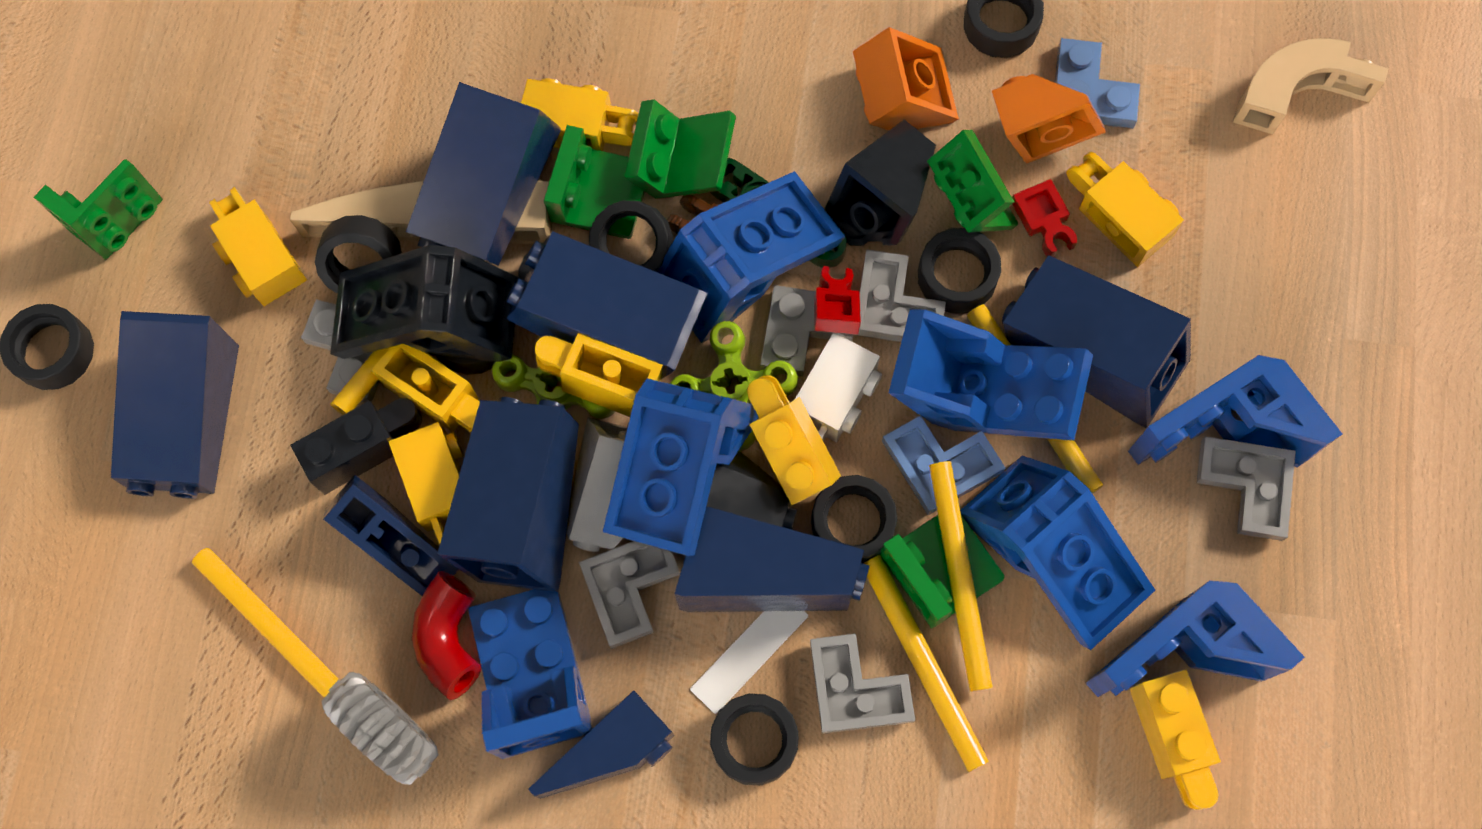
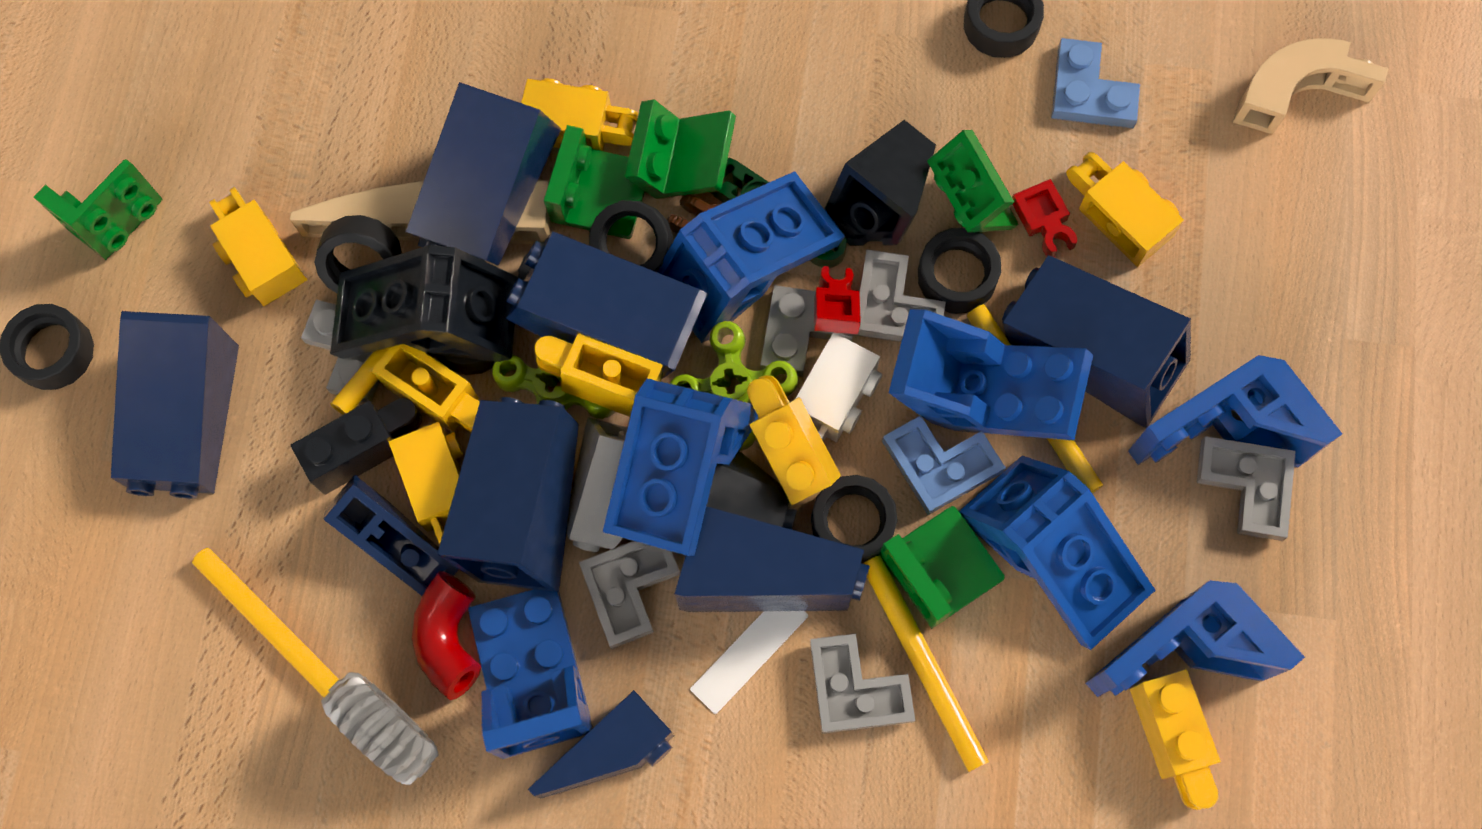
black tyre [710,693,799,786] -> none
orange slope [853,27,959,130] -> none
yellow piece [929,461,993,692] -> none
orange slope [992,74,1106,164] -> none

